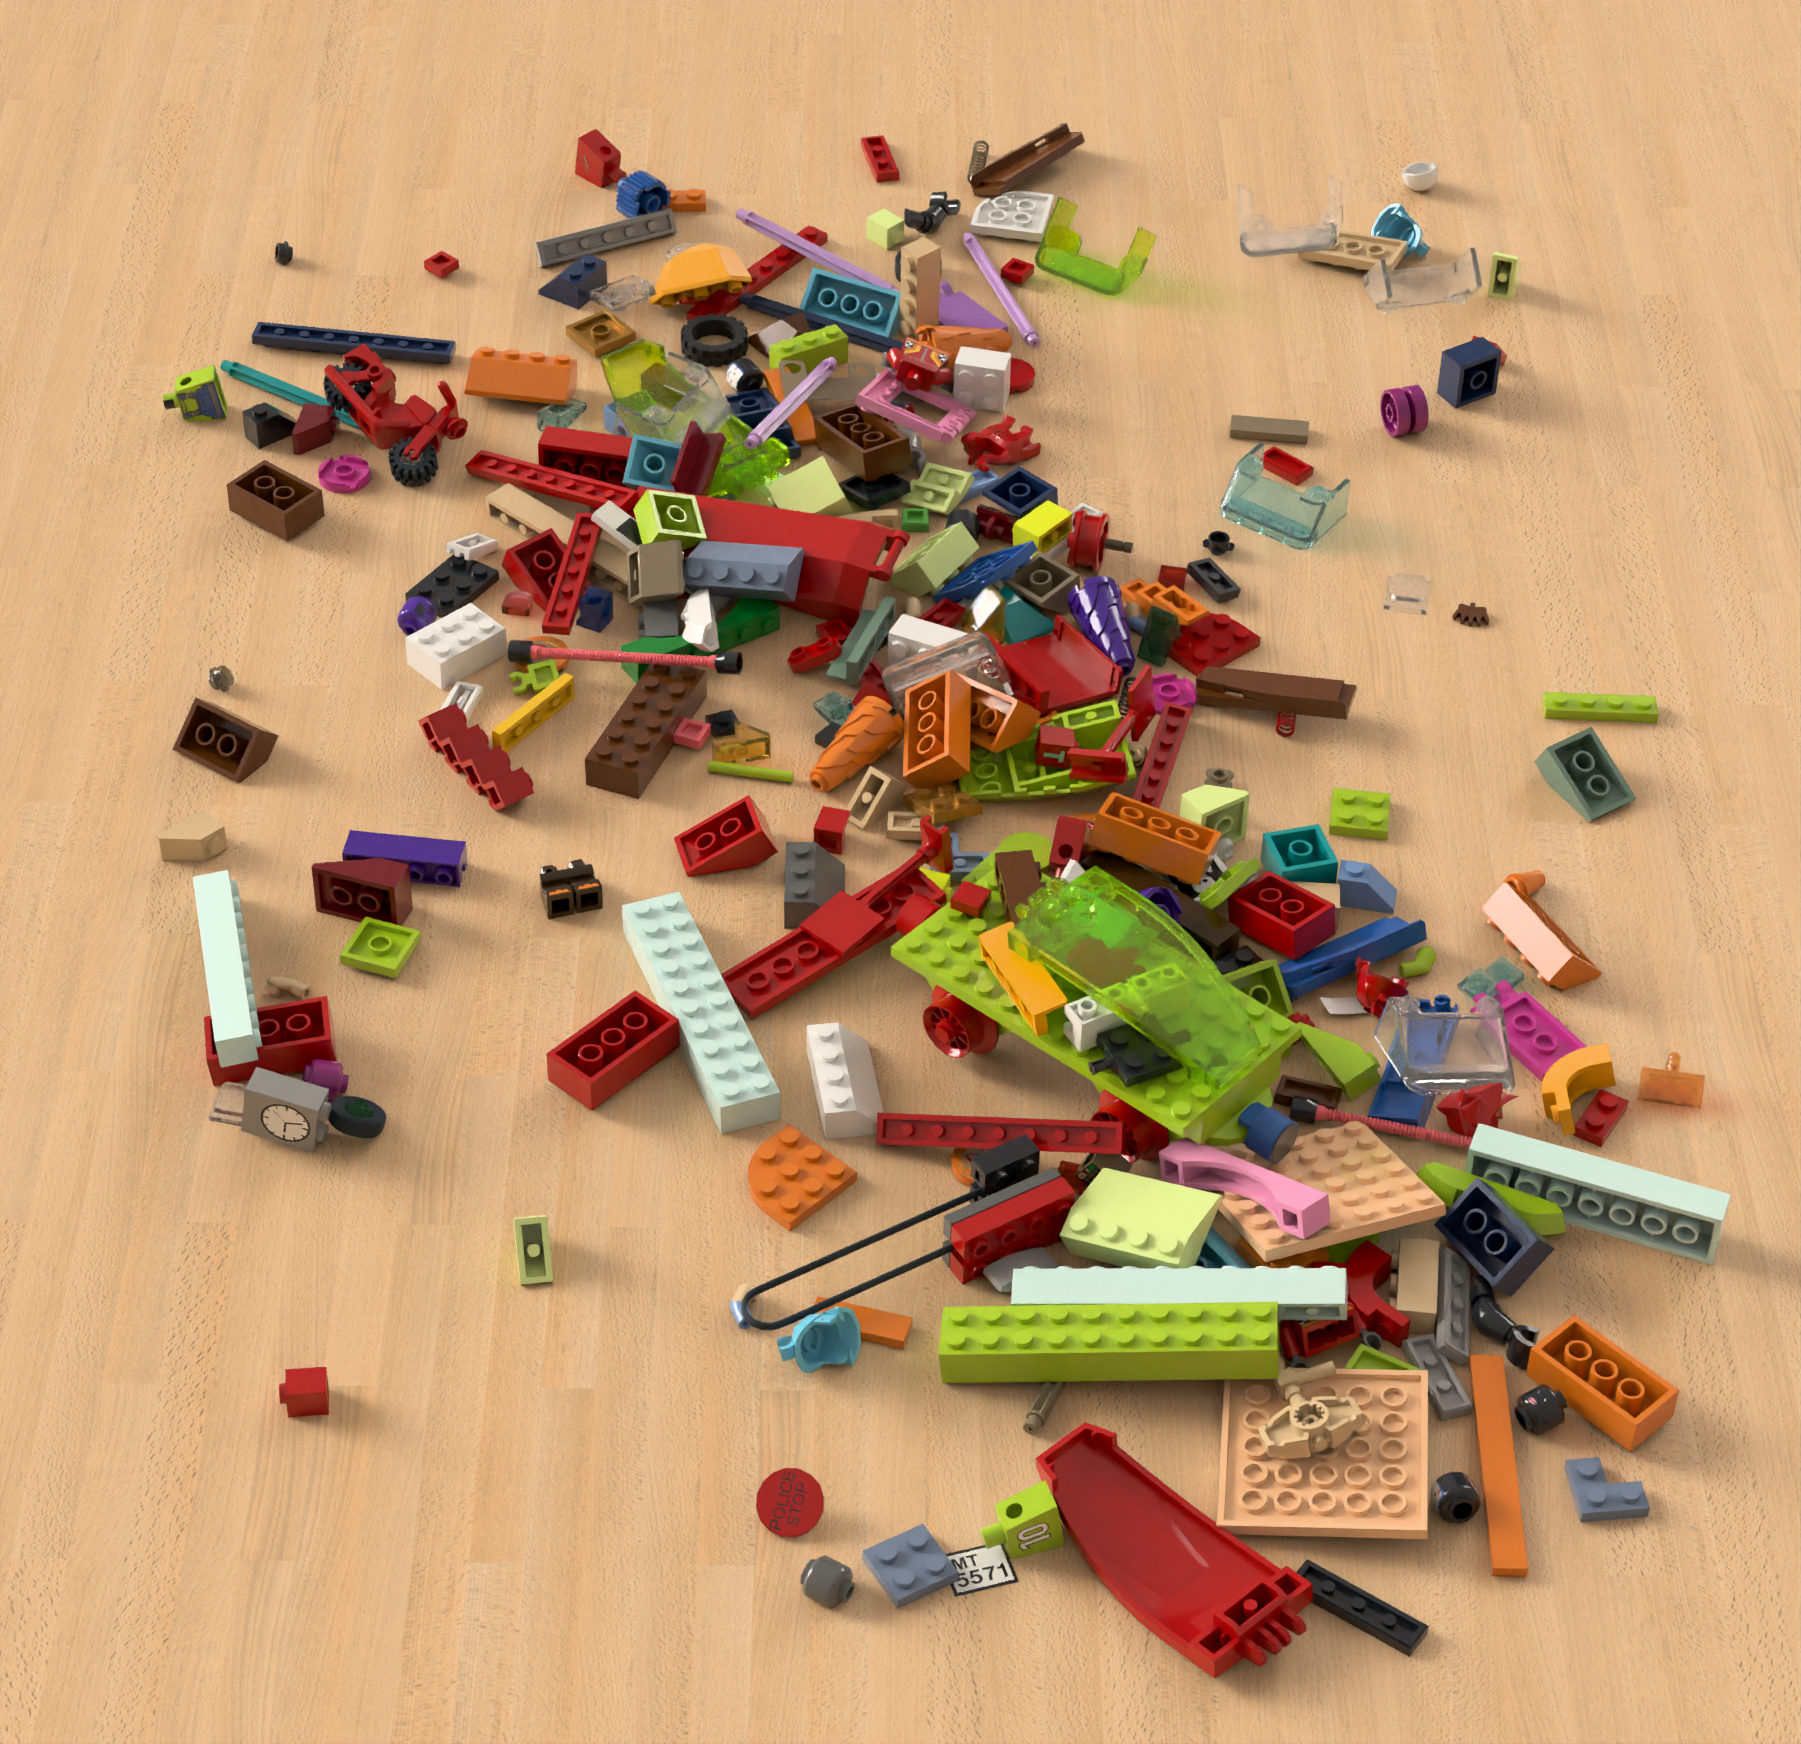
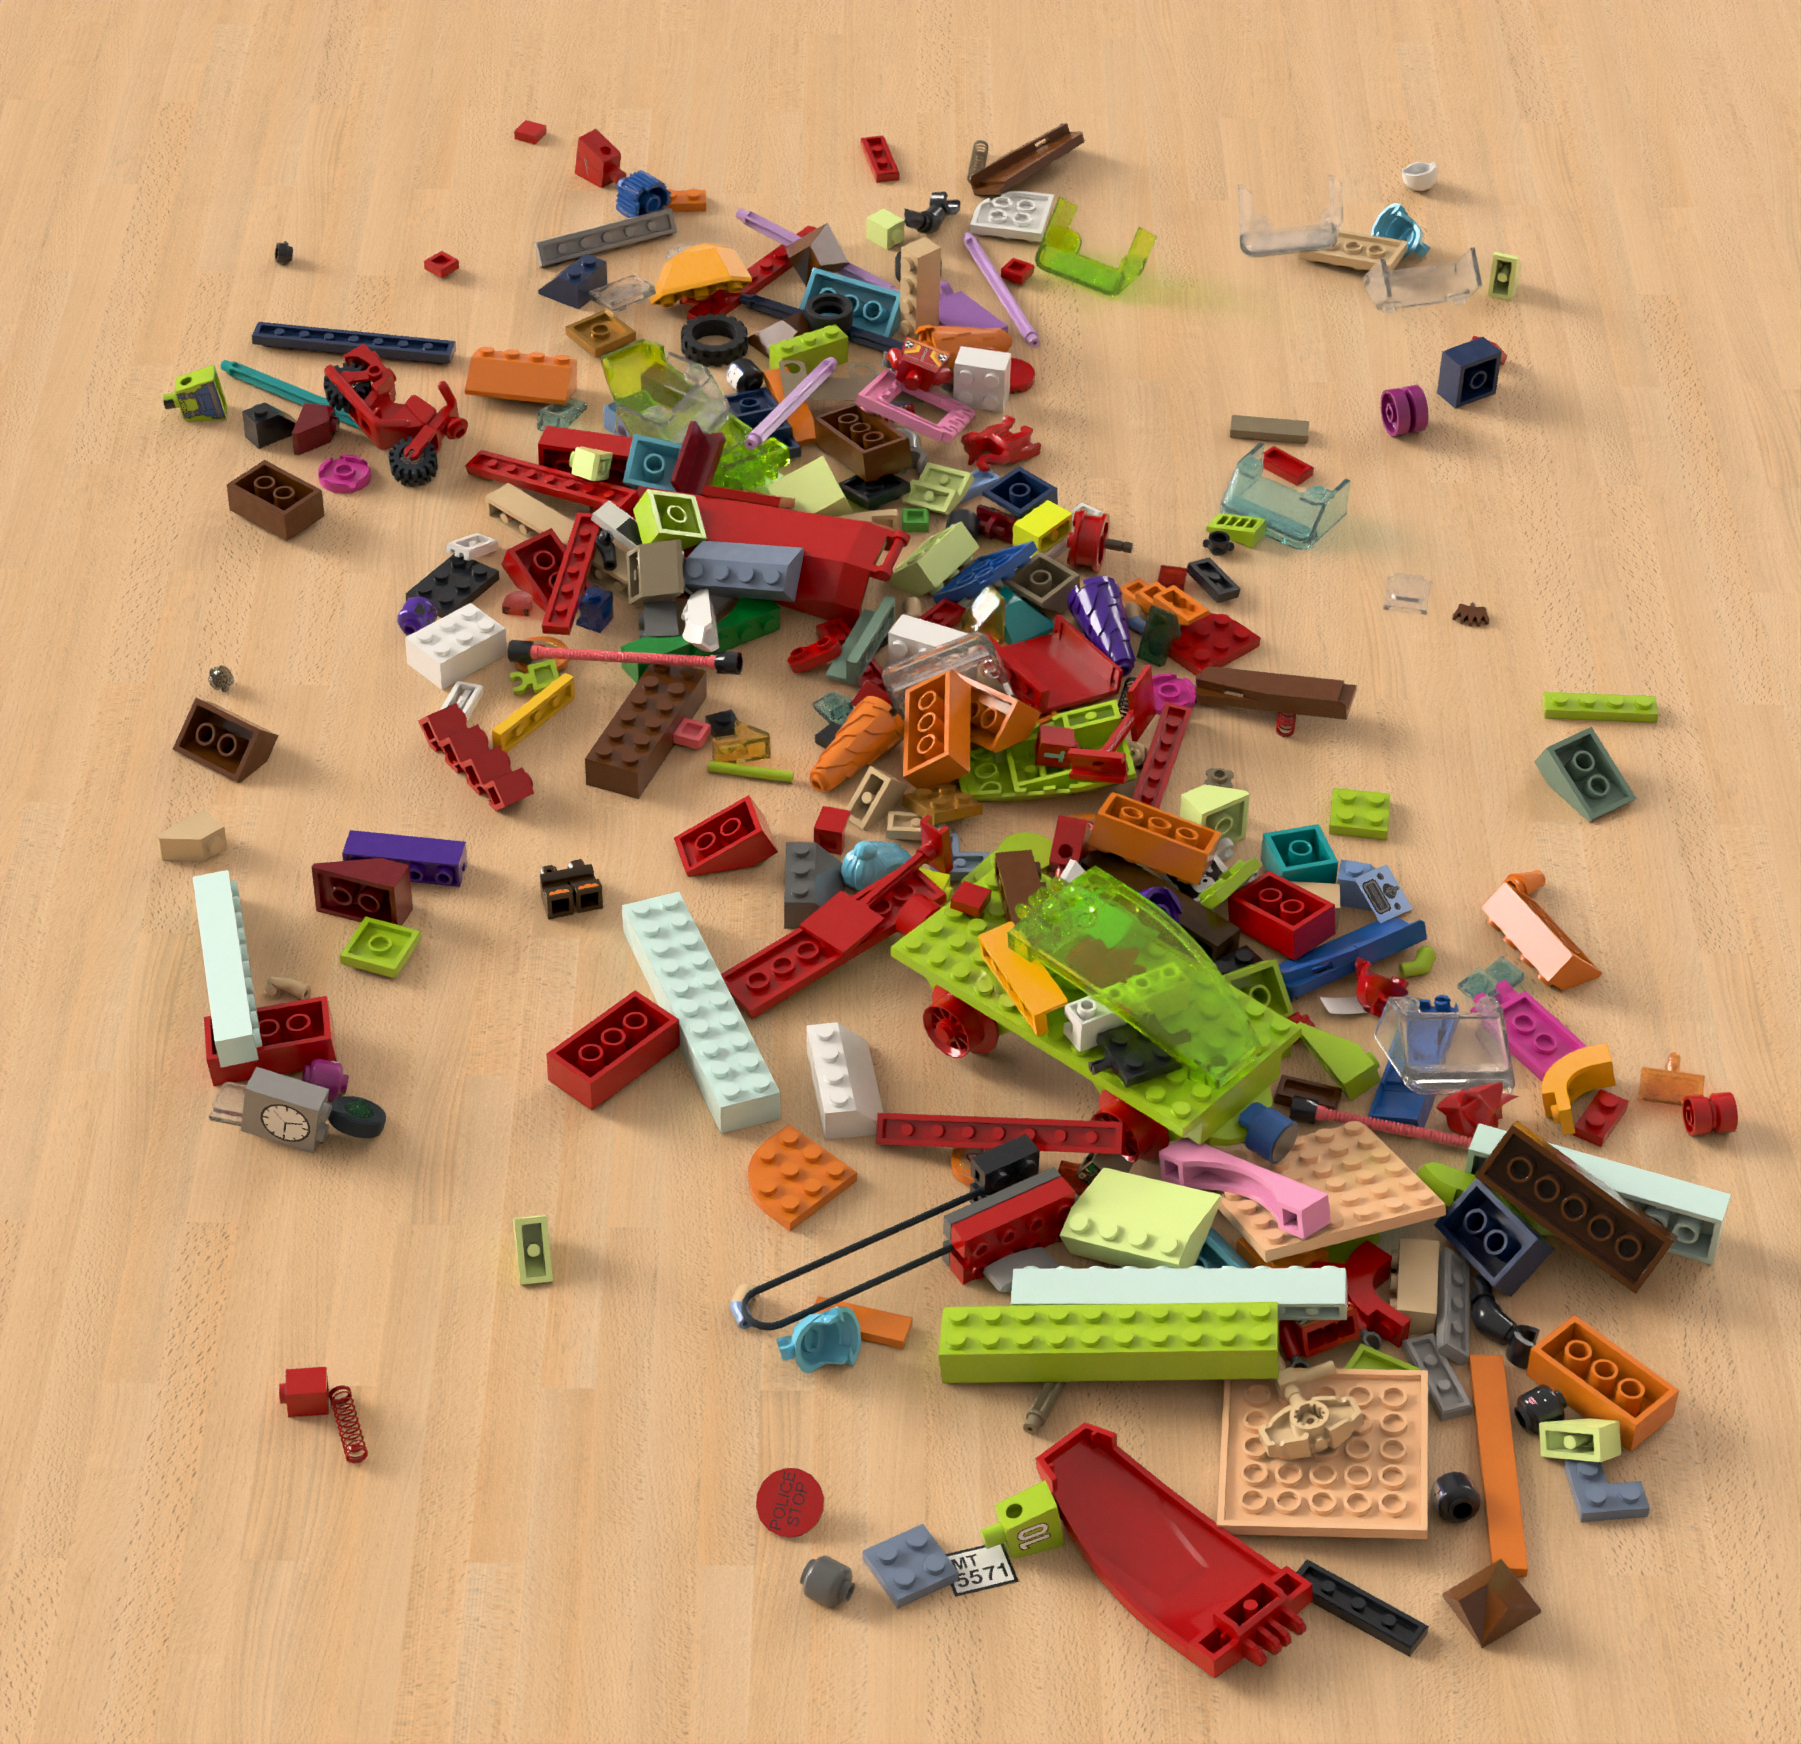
none -> red piece [329,1385,368,1463]
none -> red tile [514,120,547,145]
none -> yellowish green slope [569,447,613,481]
none -> black arm [595,530,617,571]
none -> red tile [702,485,795,509]
none -> reddish brown slope [785,223,850,287]
none -> black tyre [805,293,853,333]
none -> medium azure hair [841,840,911,892]
none -> lime slope [1206,513,1267,548]
none -> sticker [1354,865,1413,924]
none -> reddish brown slope [1442,1559,1541,1648]
none -> reddish brown brick [1474,1121,1678,1294]
none -> yellowish green slope [1539,1418,1621,1462]
none -> red wheel [1682,1092,1738,1136]

